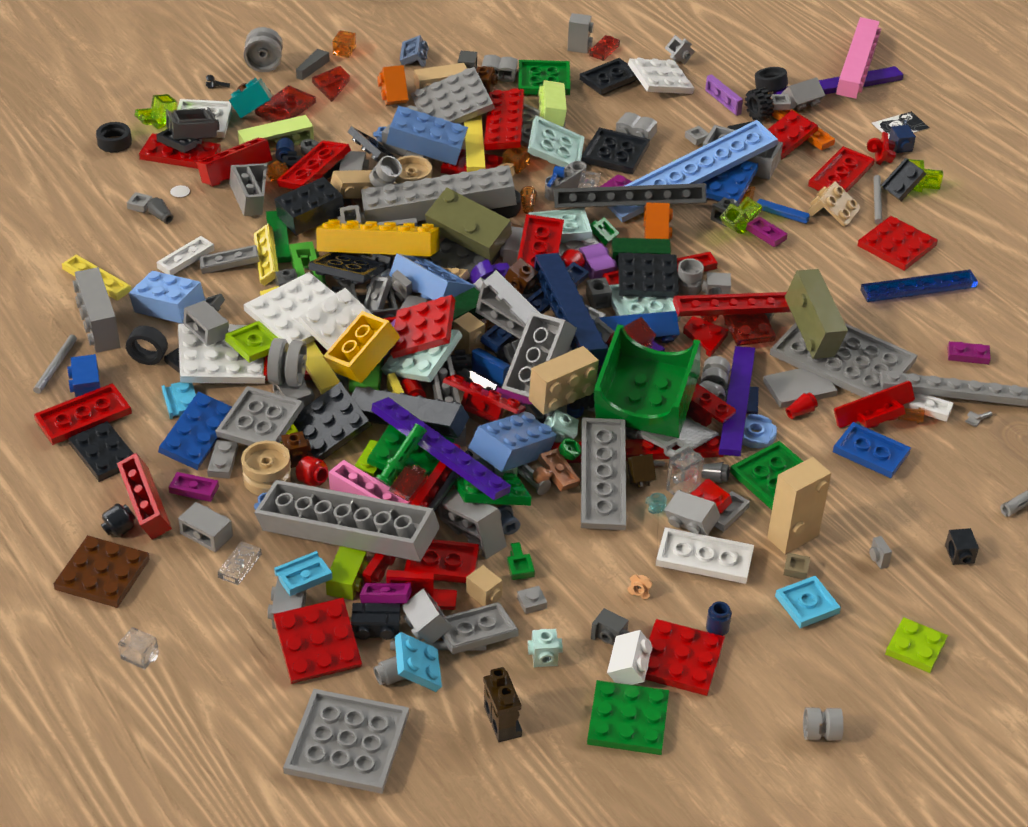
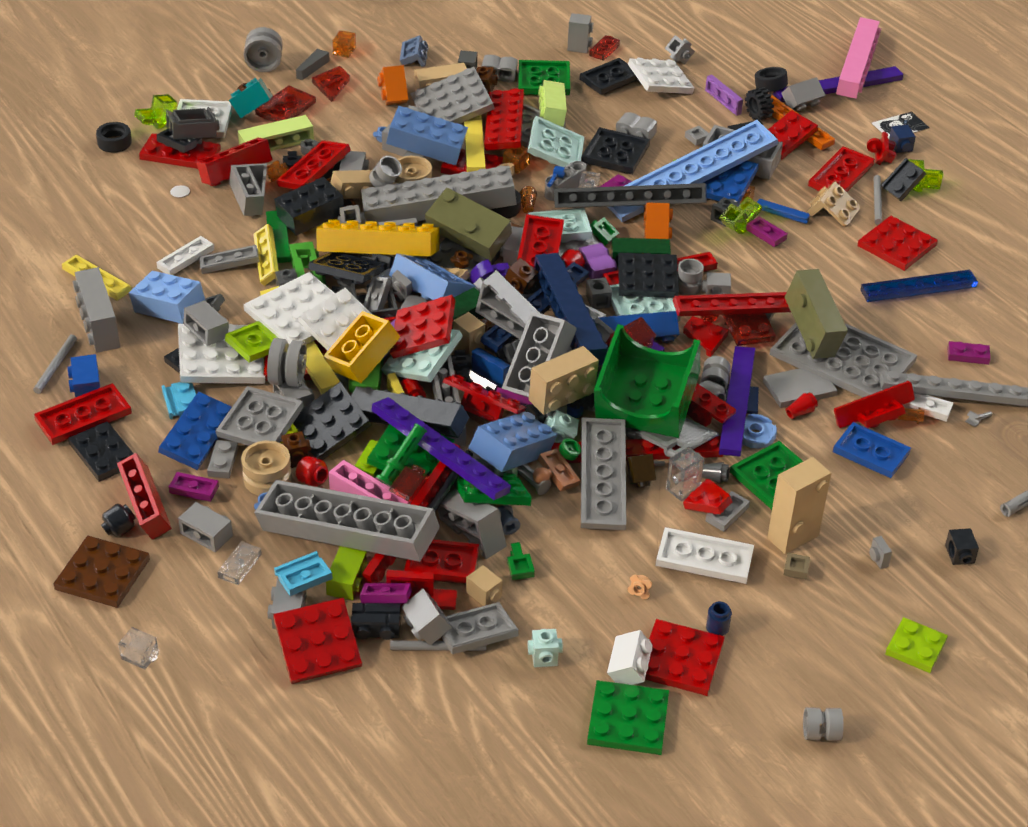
black tyre [126,326,168,365] -> none
light grey plate [127,192,152,213] -> none
dark grey cone [147,197,173,224] -> none
black hand [206,75,230,89] -> none
dark blue brick [275,138,295,163] -> none
light grey plate [283,689,409,794] -> none
plate [348,126,397,162] -> none
light grey brick [374,656,405,685] -> none
medium azure plate [395,632,442,692] -> none
dark brown hips [483,667,522,743] -> none
light grey plate [517,586,547,614] -> none
dark grey brick [591,608,630,646] -> none
clear light blue plate [645,493,667,514] -> none
light grey brick [664,490,721,536] -> none
light grey plate [770,94,791,111] -> none
medium azure plate [775,576,841,628] -> none
none -> reddish brown plate [450,250,473,268]

